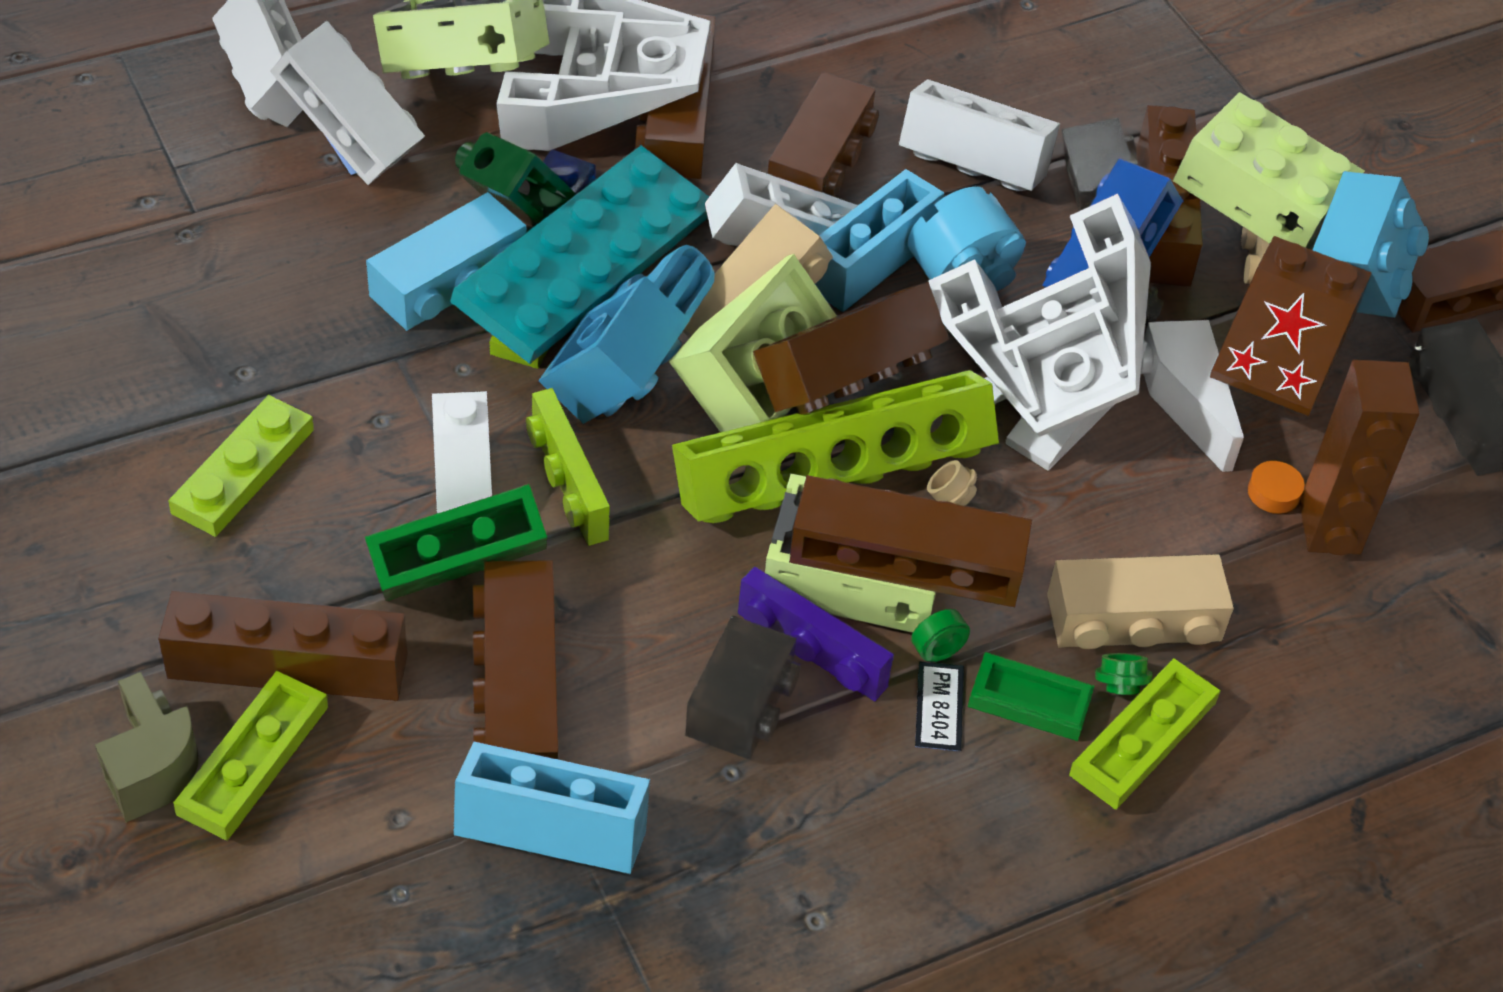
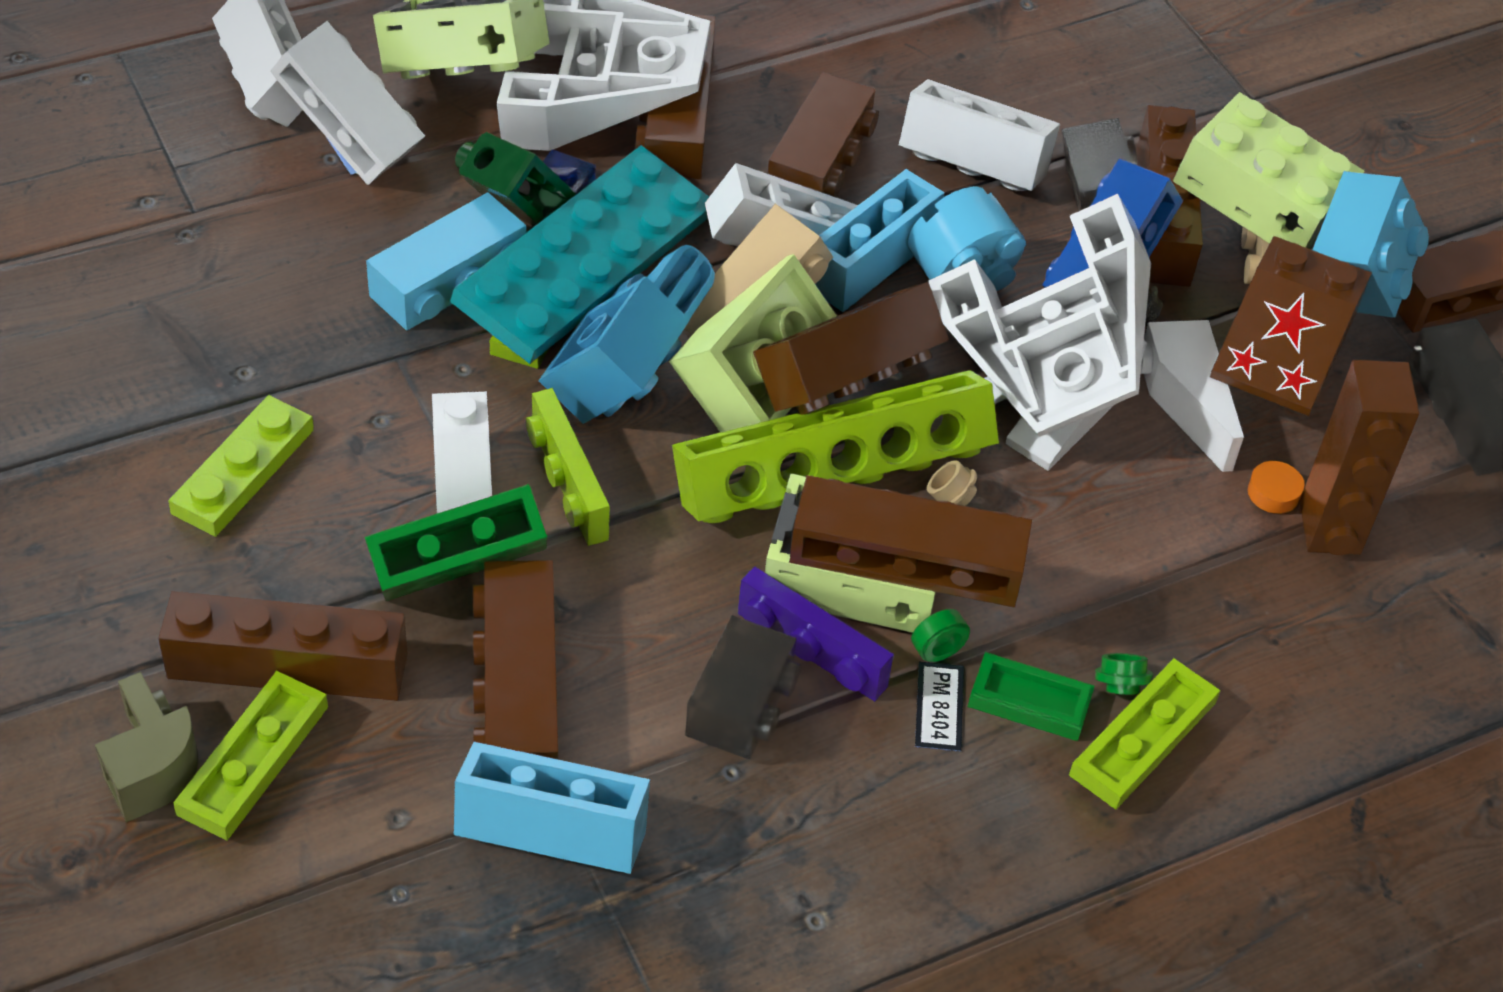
tan brick [1047,554,1234,649] -> none

